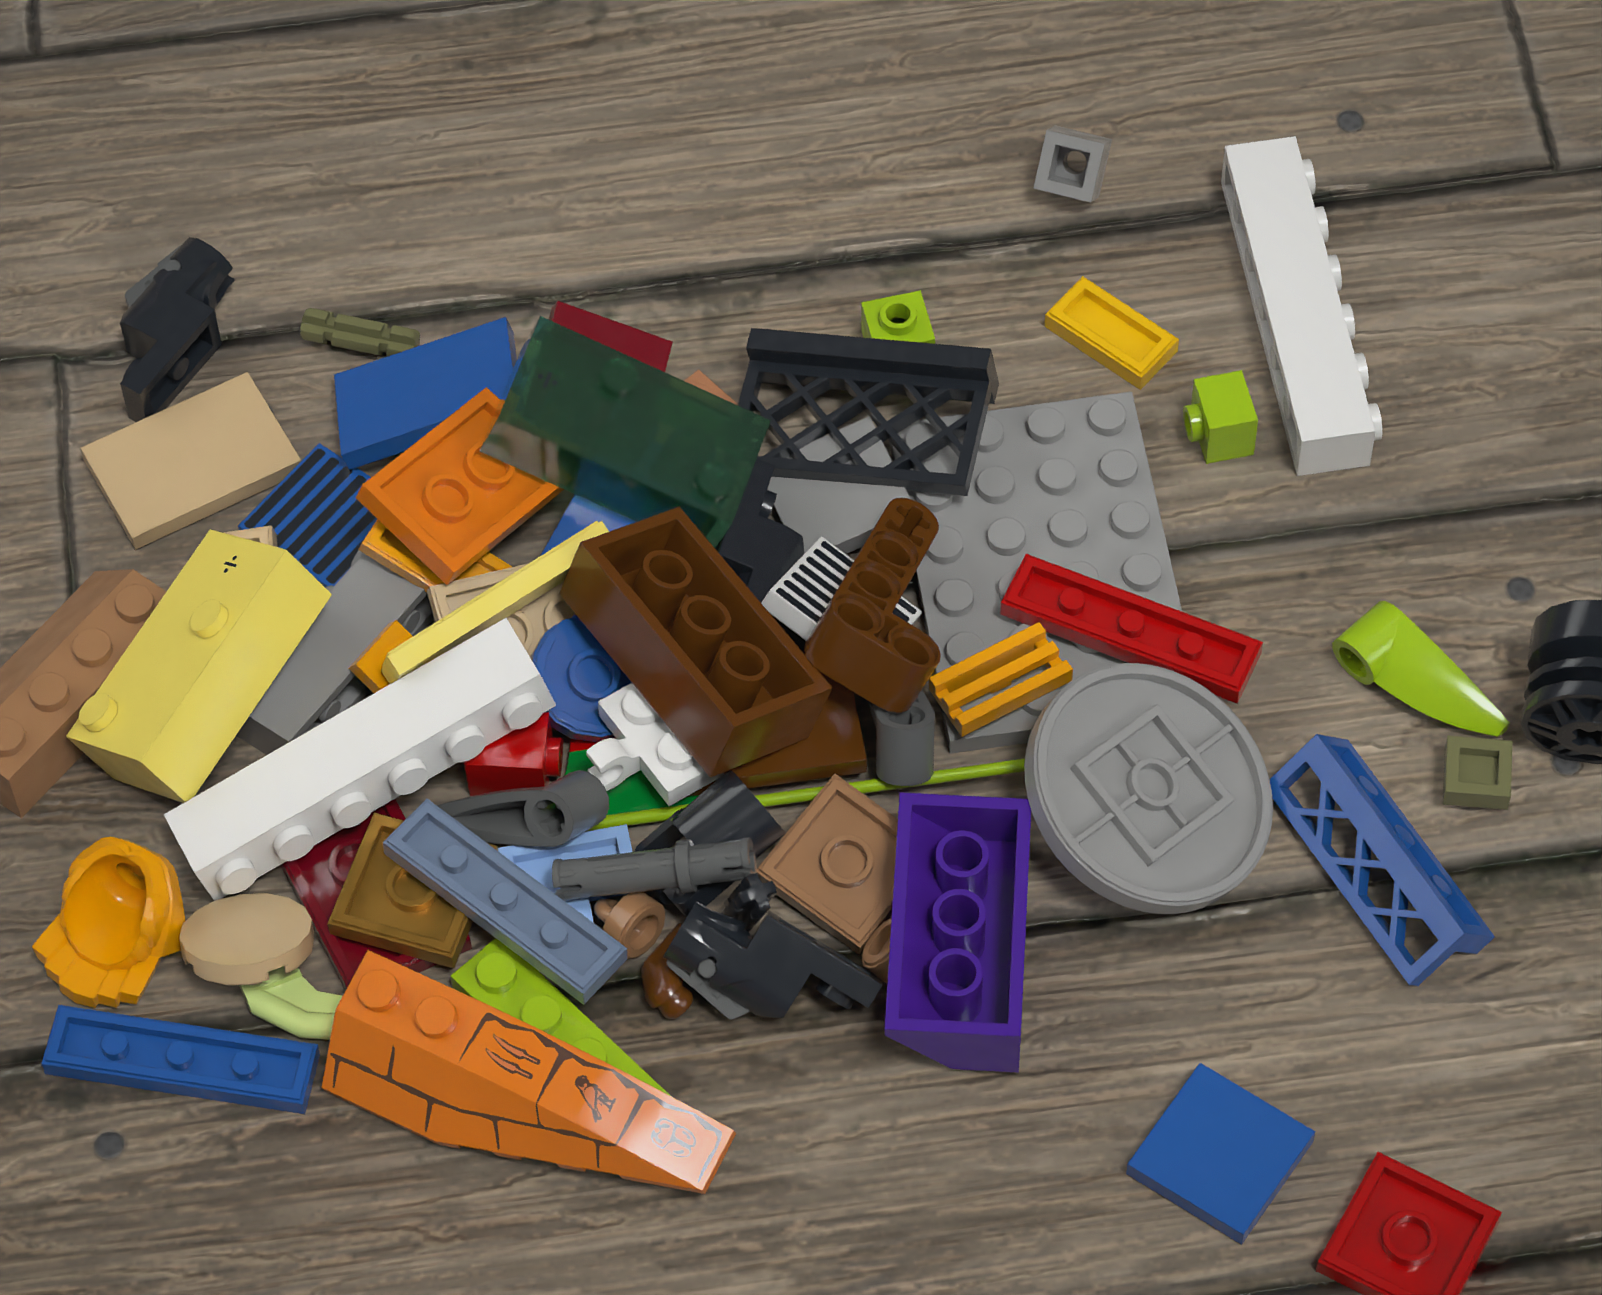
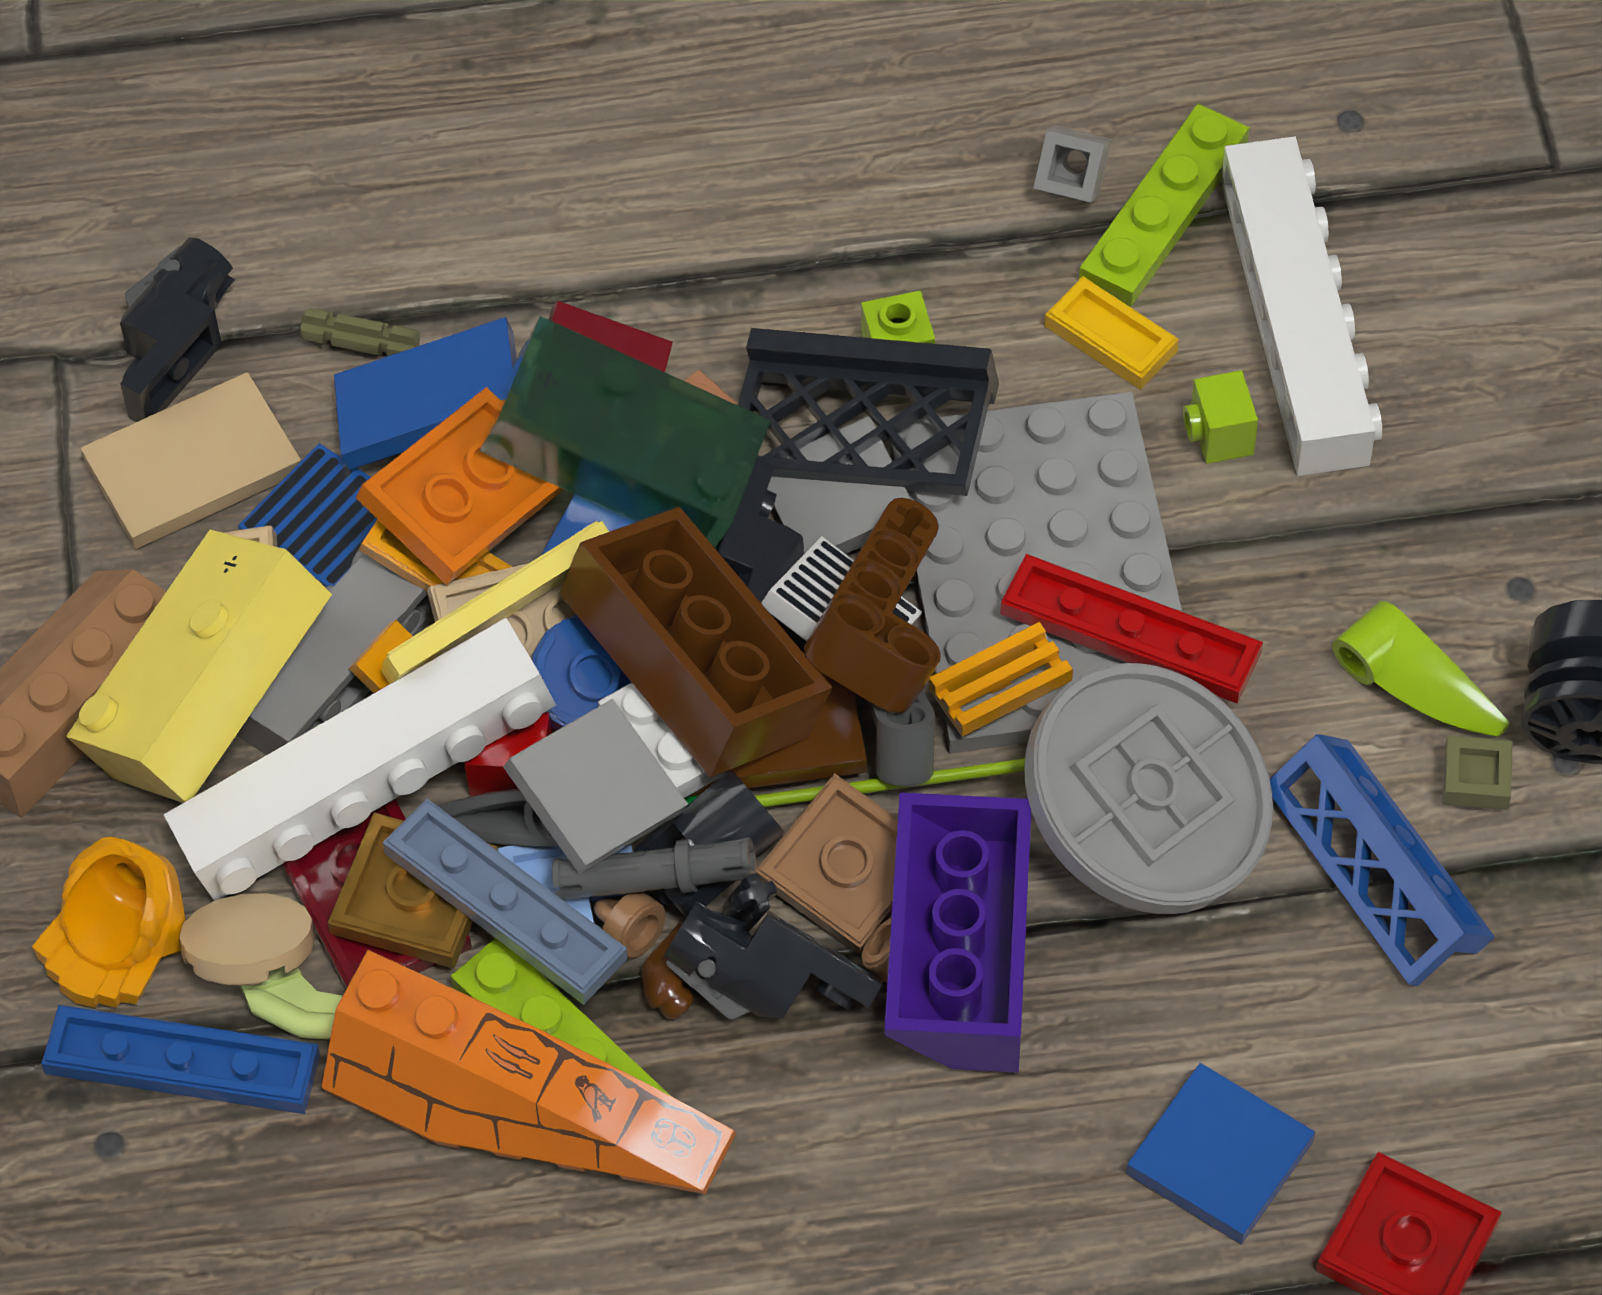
none -> light grey tile [503,699,688,874]
none -> lime plate [1079,103,1250,307]

